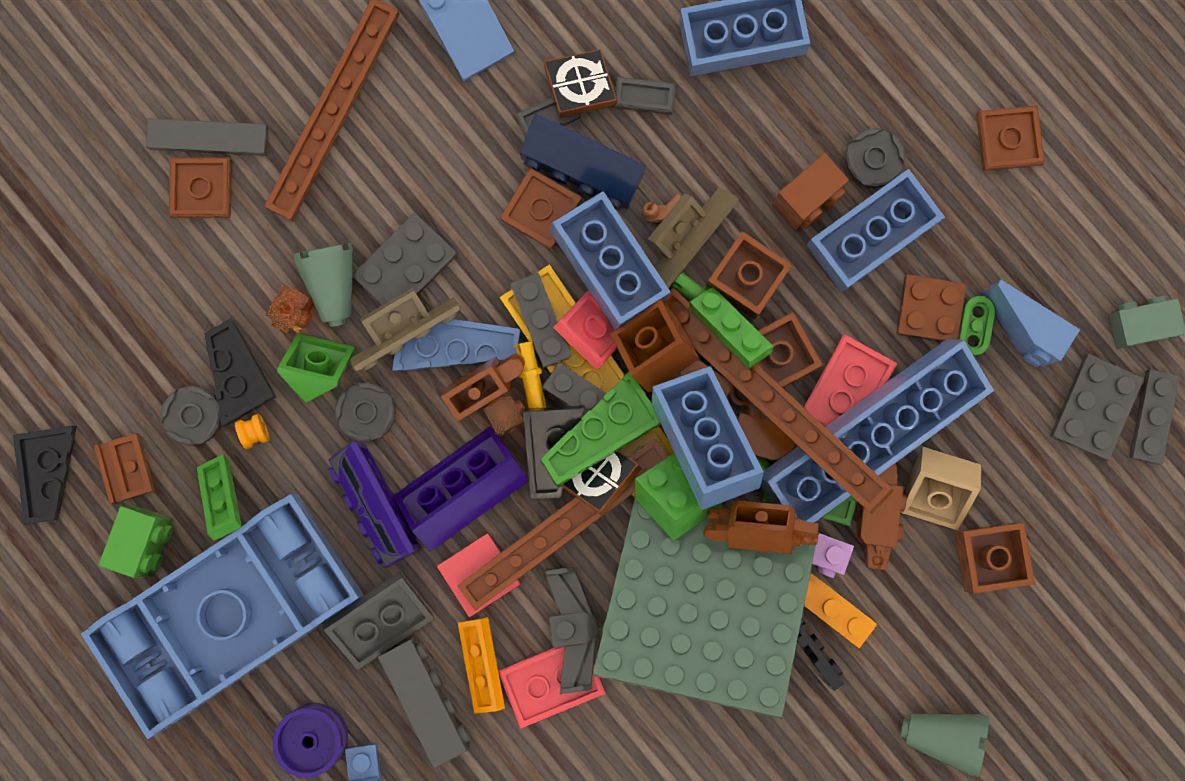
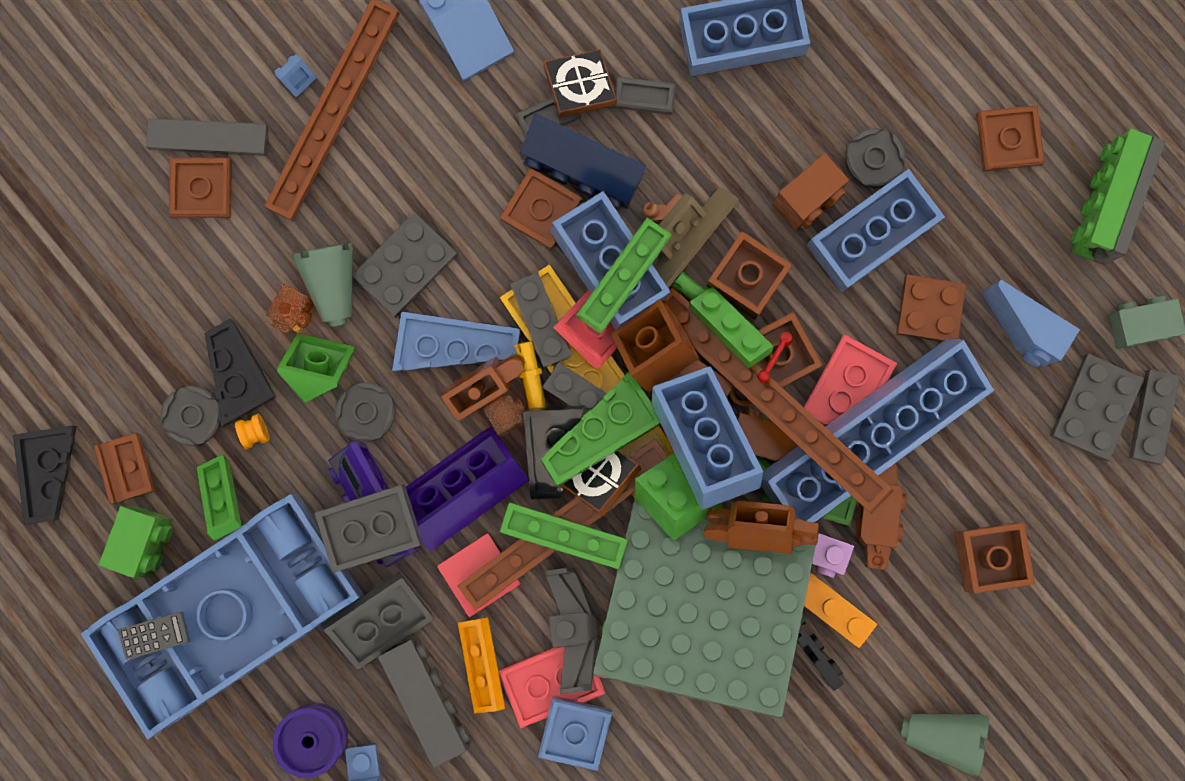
dark tan bracket [350,288,461,372] -> none
tan slope [900,447,981,530] -> none
bright green plate [958,296,995,356] -> none
none -> tile [118,612,190,660]
none -> medium blue tile [274,54,317,97]
none -> dark grey plate [315,484,423,573]
none -> bright green plate [500,502,628,570]
none -> medium blue tile [538,696,613,771]
none -> bright green tile [576,217,672,335]
none -> red hinge [757,332,792,383]
none -> bright green piece [1071,128,1165,265]

